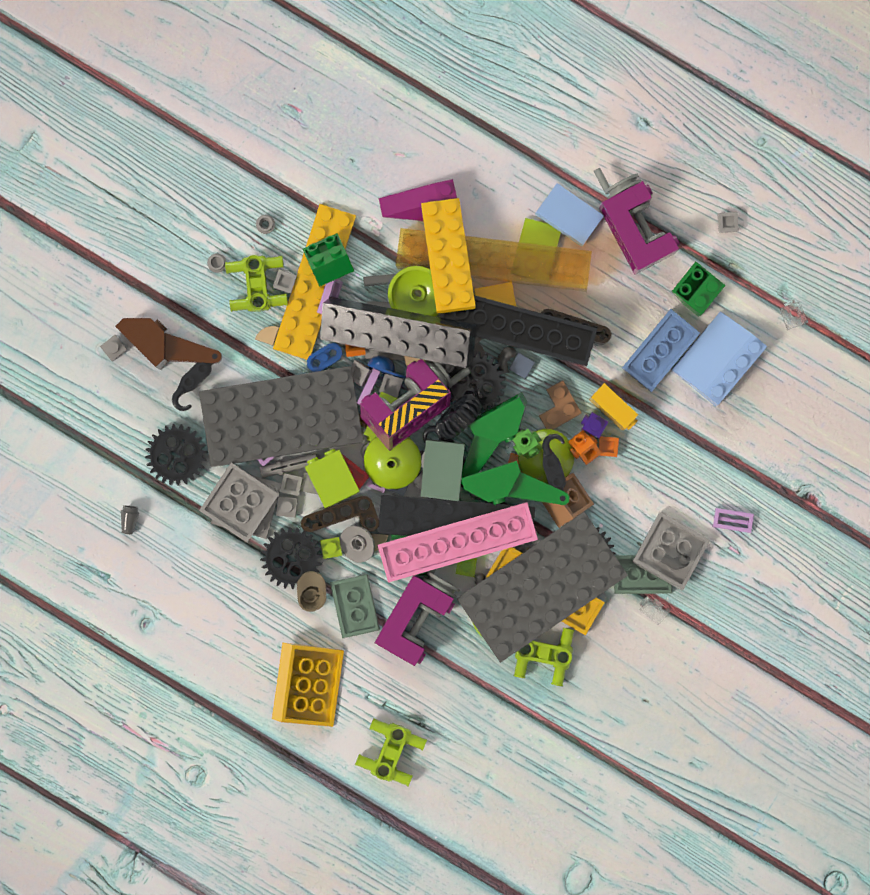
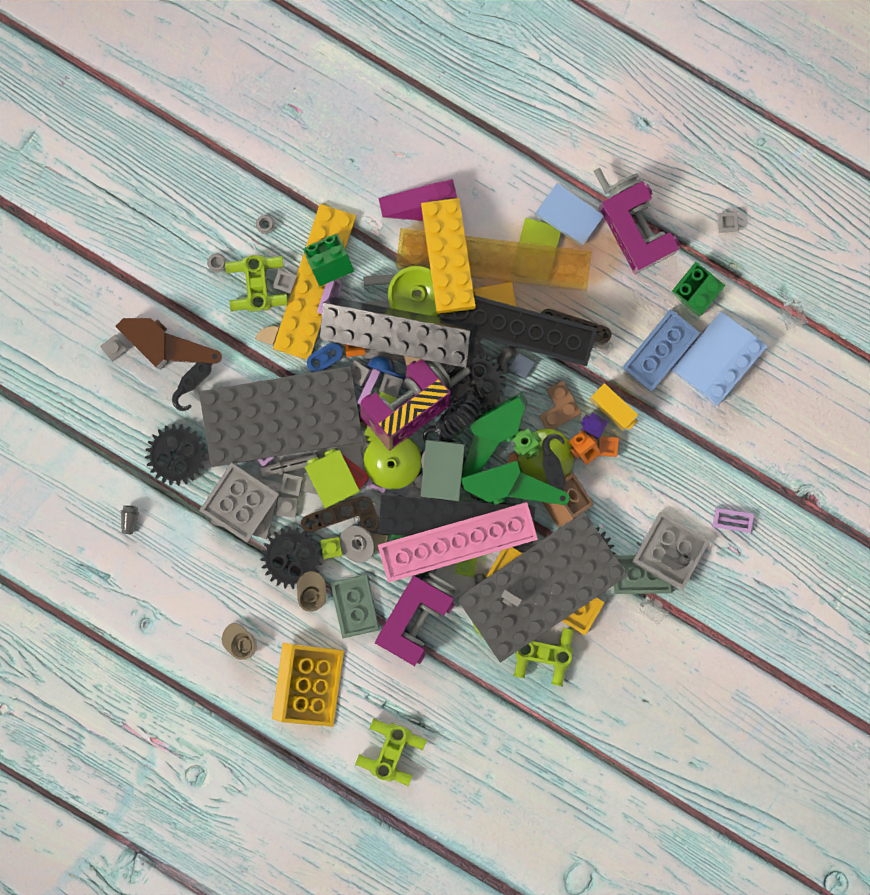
none -> dark tan cap [221,623,257,660]
none -> light grey plate [501,589,522,608]

